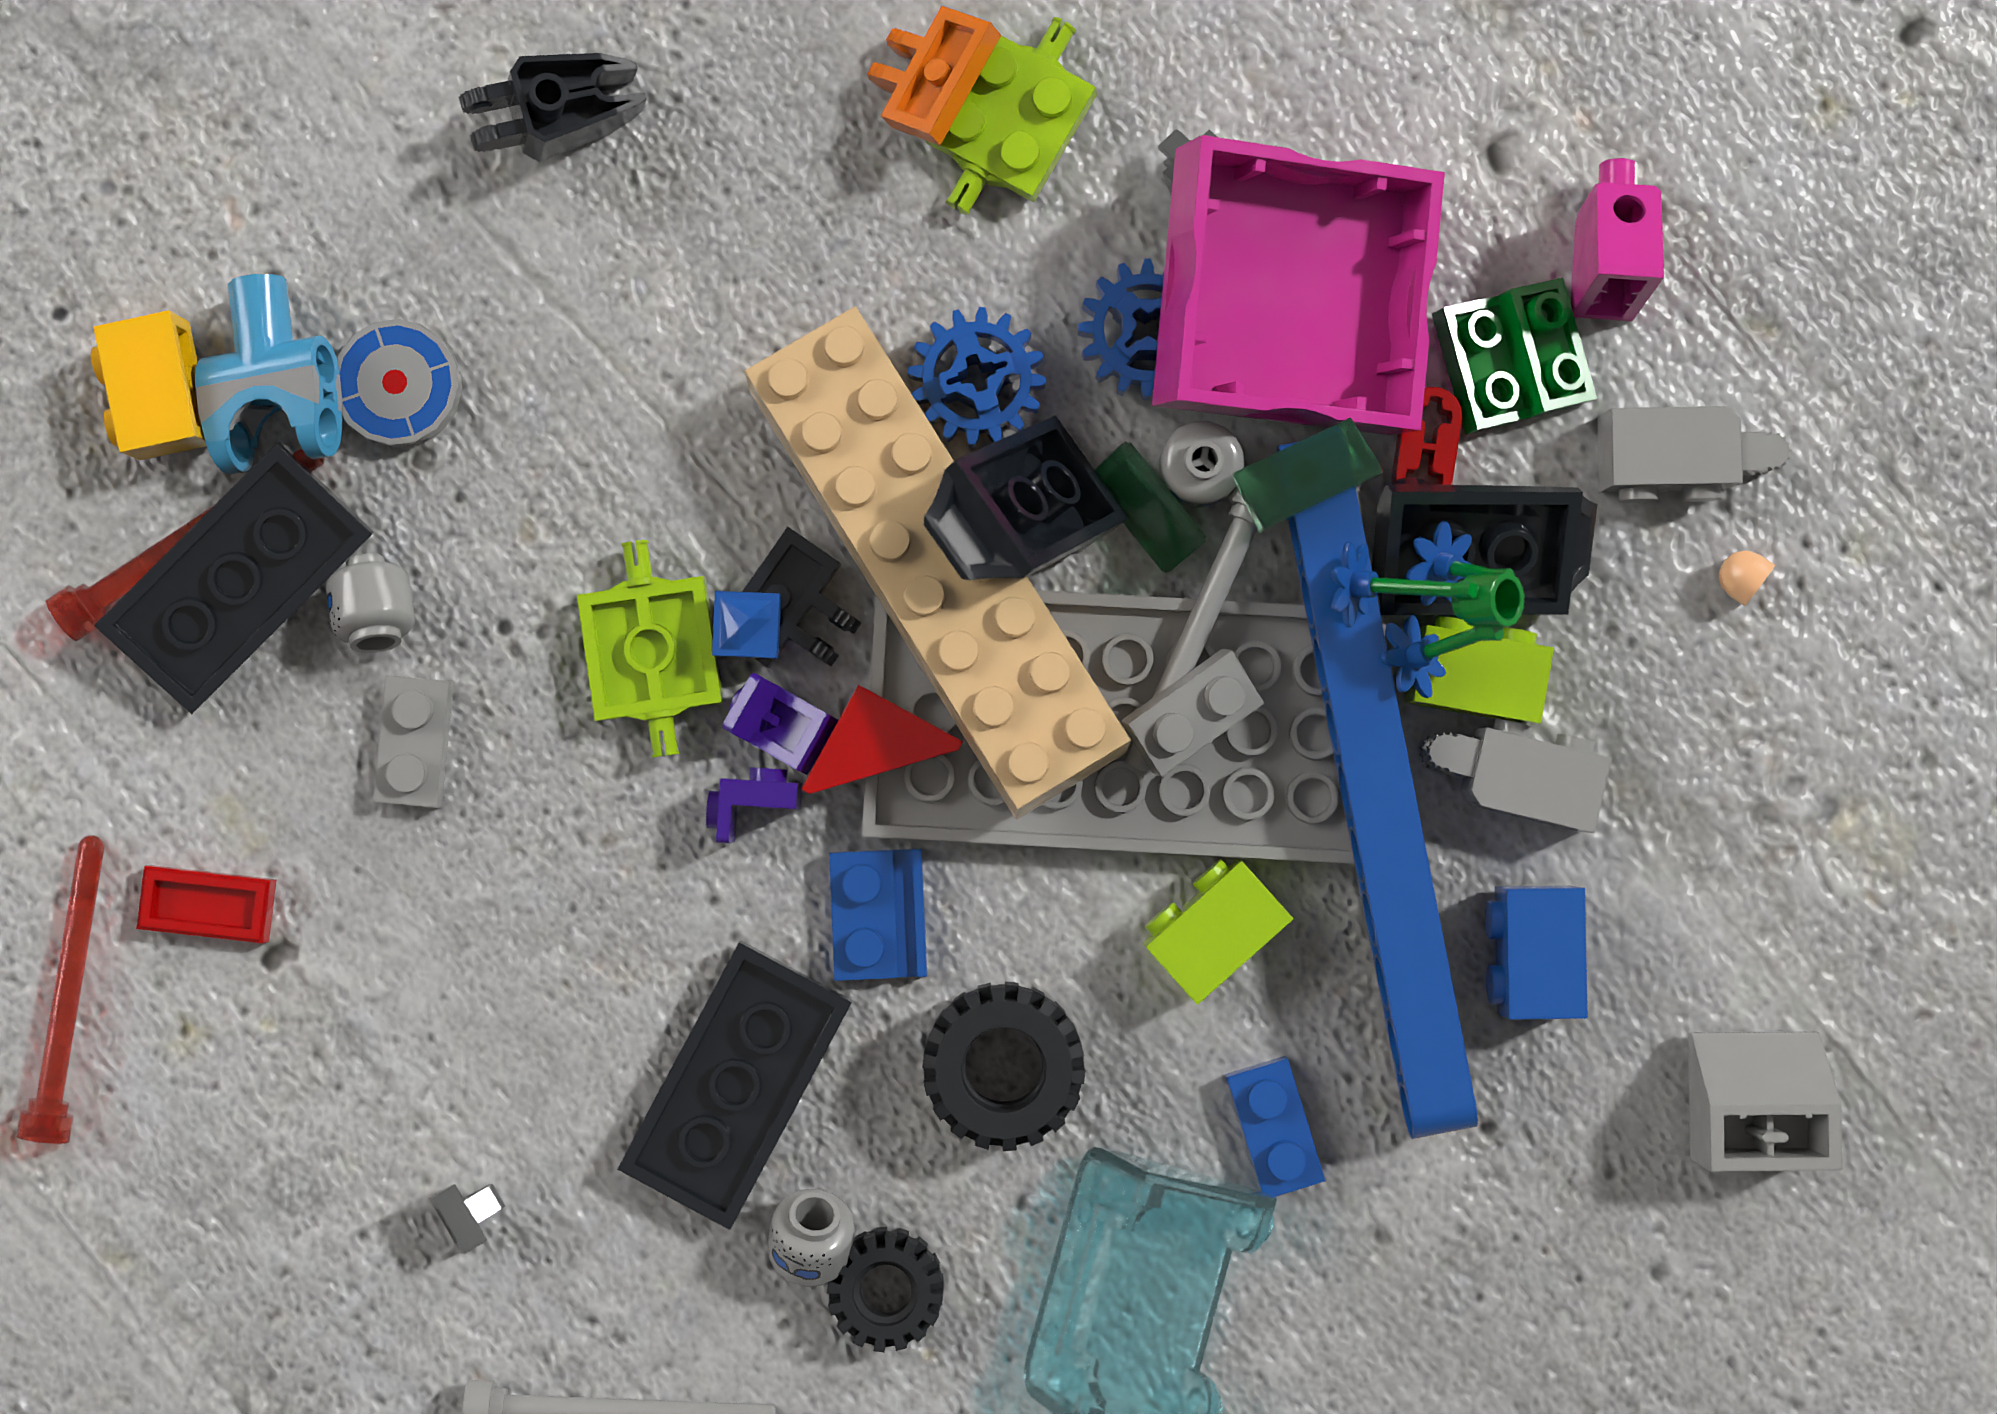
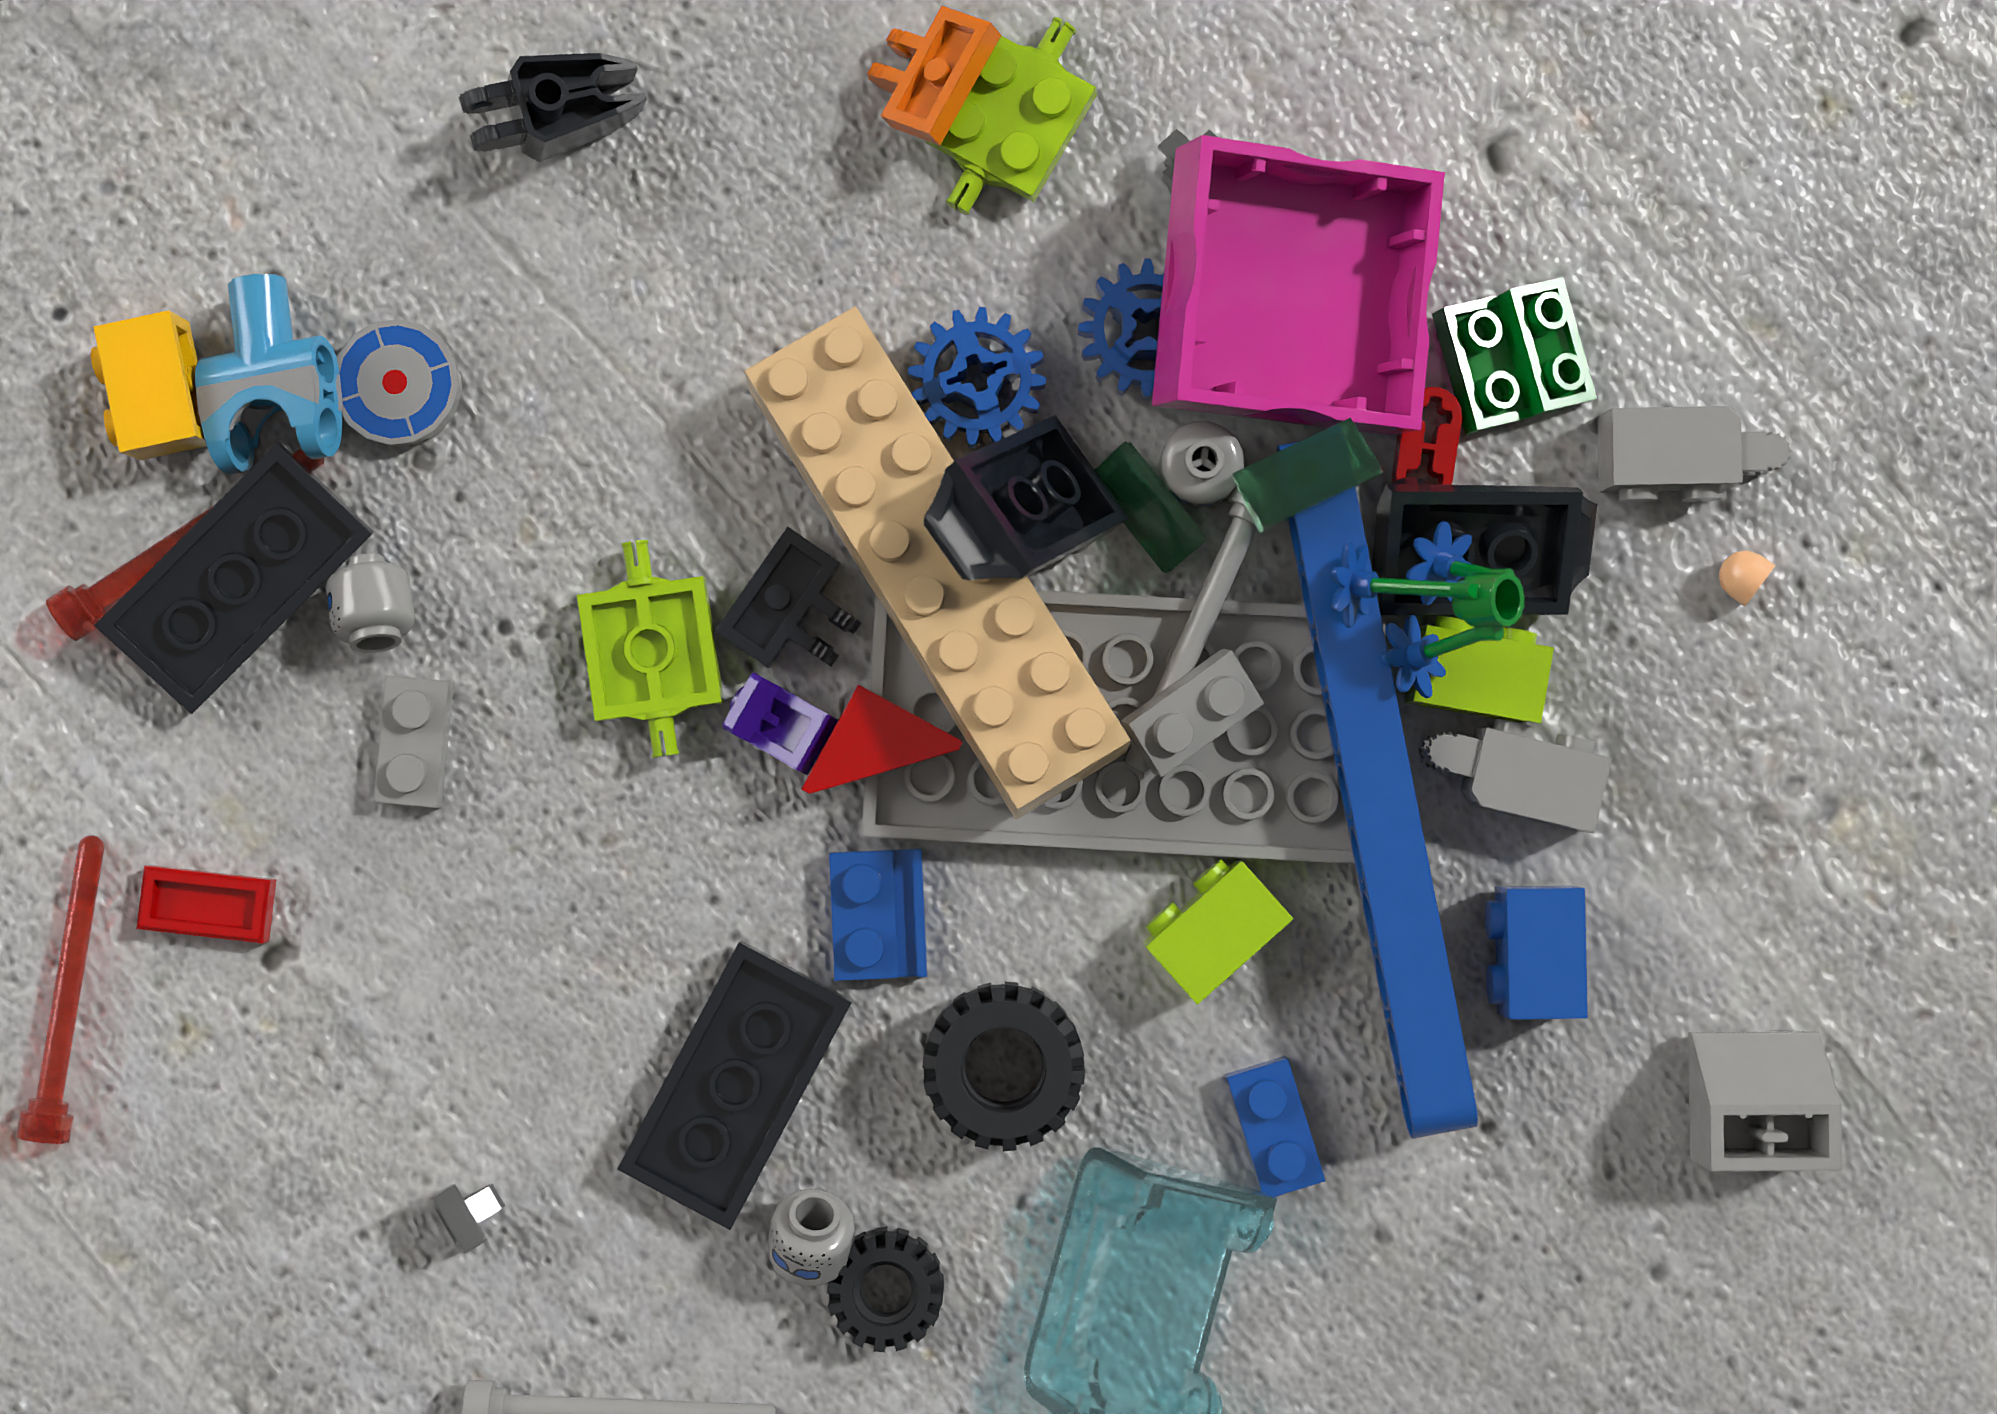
dark purple bracket [706,767,802,843] -> none
blue tile [712,591,781,659] -> none
dark pink torso [1570,158,1664,321] -> none

